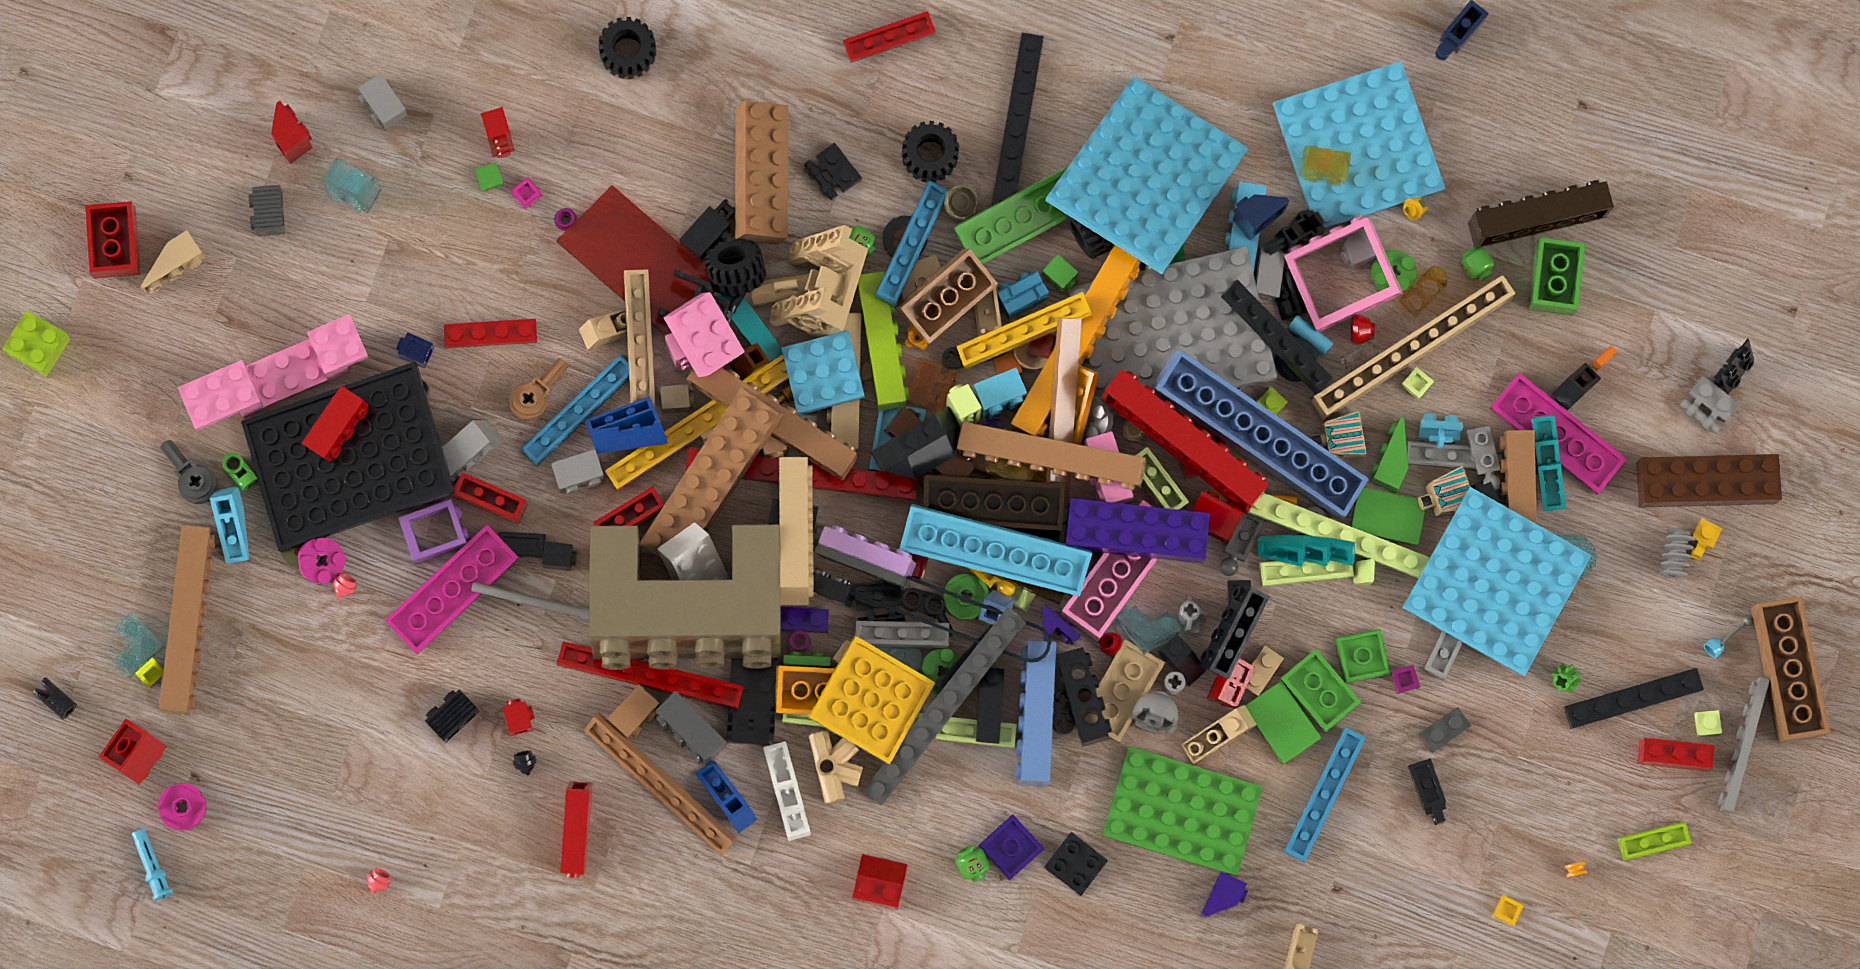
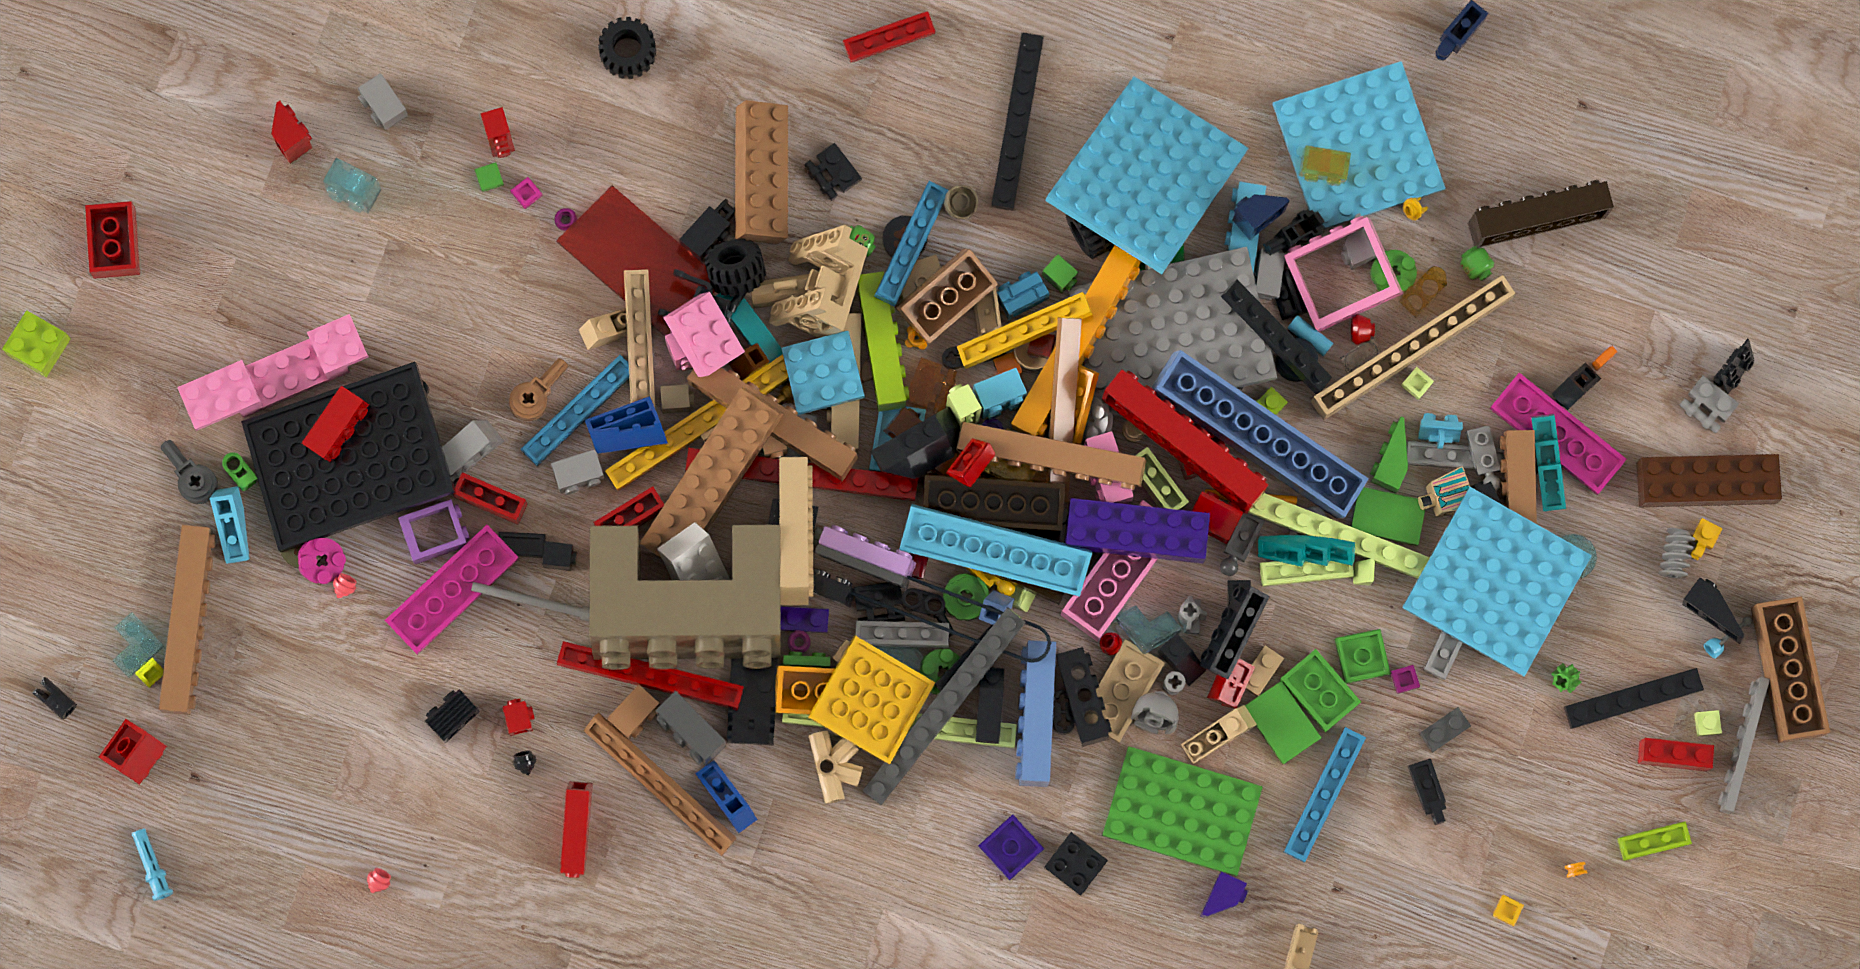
tan slope [141,230,205,294] -> none
dark pink plate [158,783,206,831] -> none
dark grey brick [248,185,285,236] -> none
clear blue brick [396,332,434,368] -> none
red plate [444,318,538,349] -> none
white slope [763,741,811,841] -> none
red slope [852,854,908,910] -> none
black tyre [902,121,959,183] -> none
bright green plate [953,165,1069,264] -> none
bright green head [955,845,990,882] -> none
dark purple slope [1041,605,1081,645] -> none
torso [1310,411,1367,459] -> none
bright green brick [1528,237,1585,316] -> none
none -> red slope [946,438,995,487]
none -> black slope [1682,578,1744,644]

